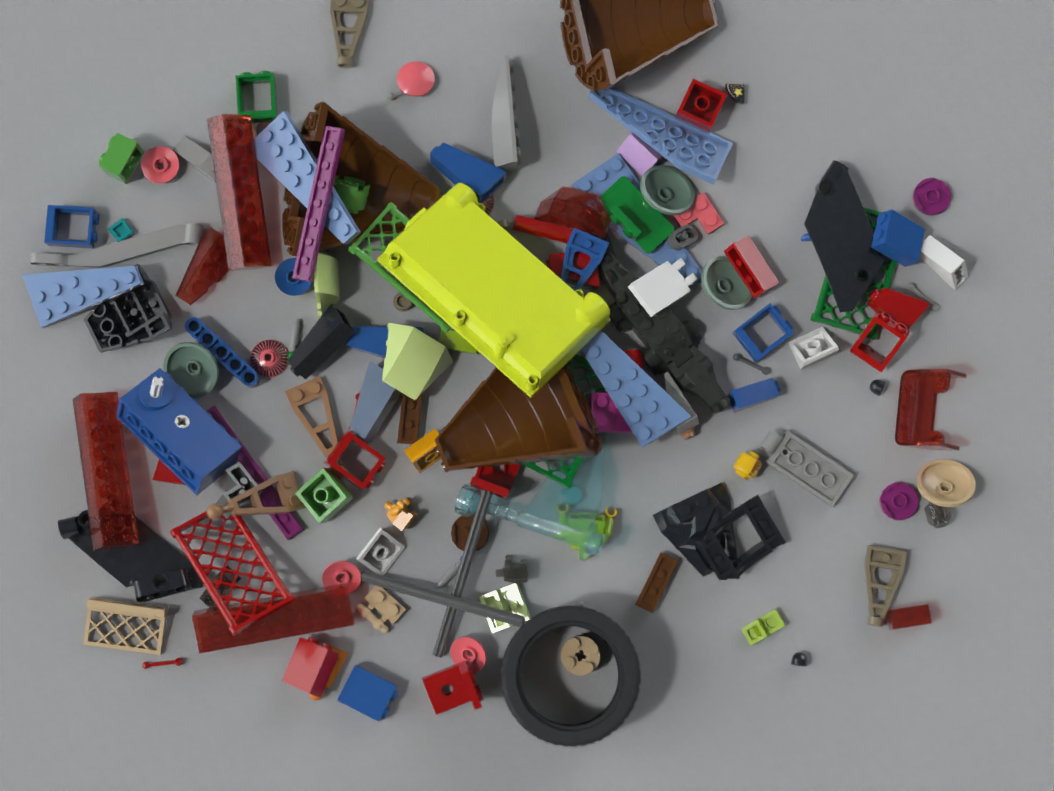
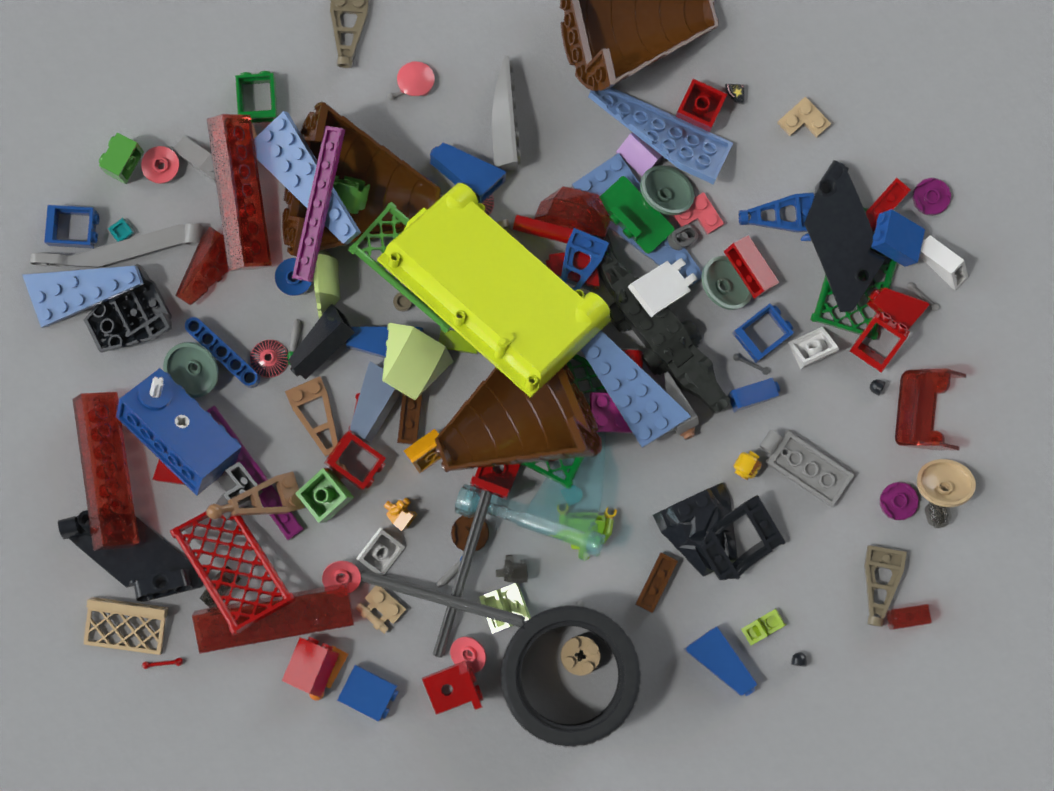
none -> blue slope [684,626,758,697]
none -> blue plate [738,193,814,233]
none -> tan plate [777,96,831,138]
none -> red plate [865,177,911,232]

